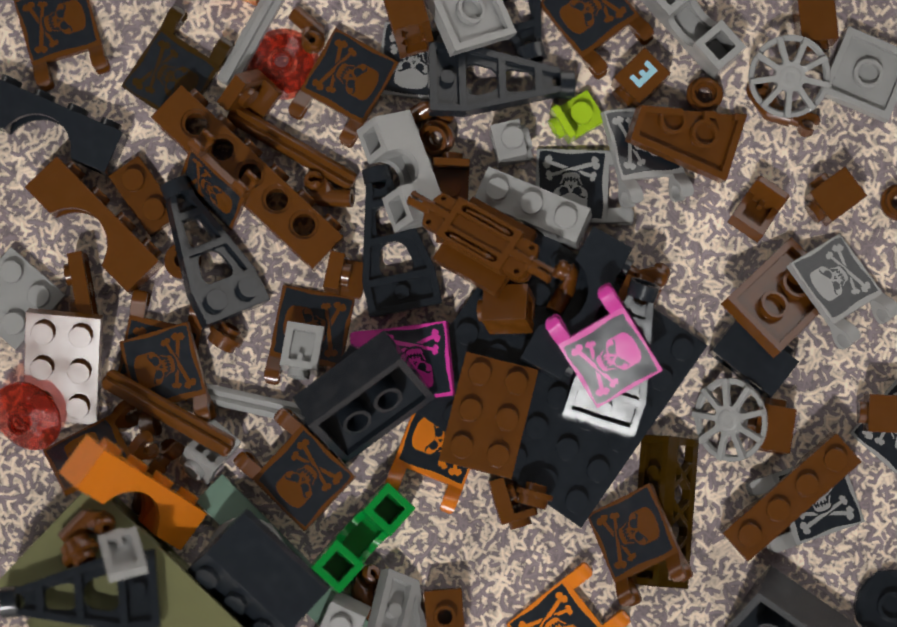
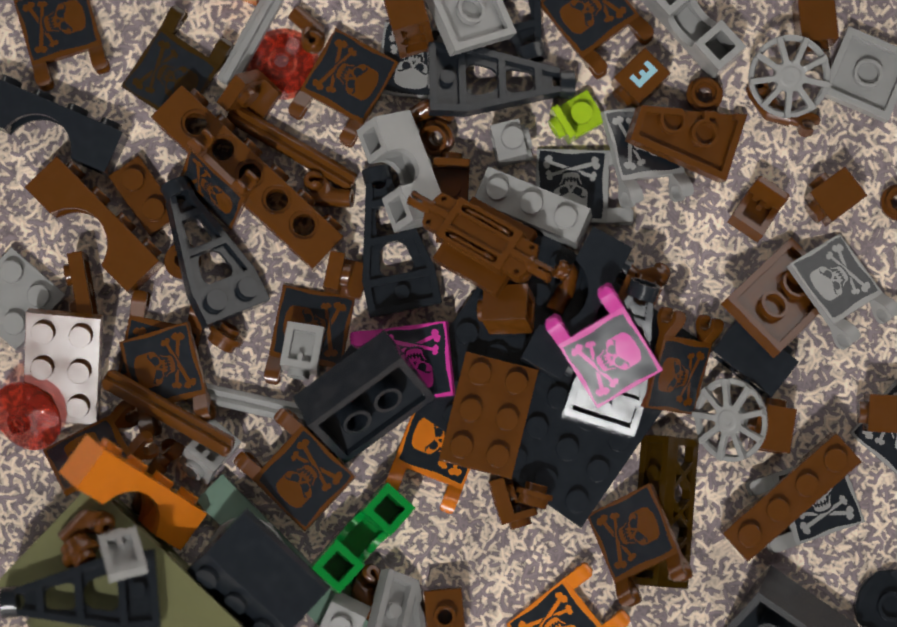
none -> reddish brown flag [640,306,724,414]

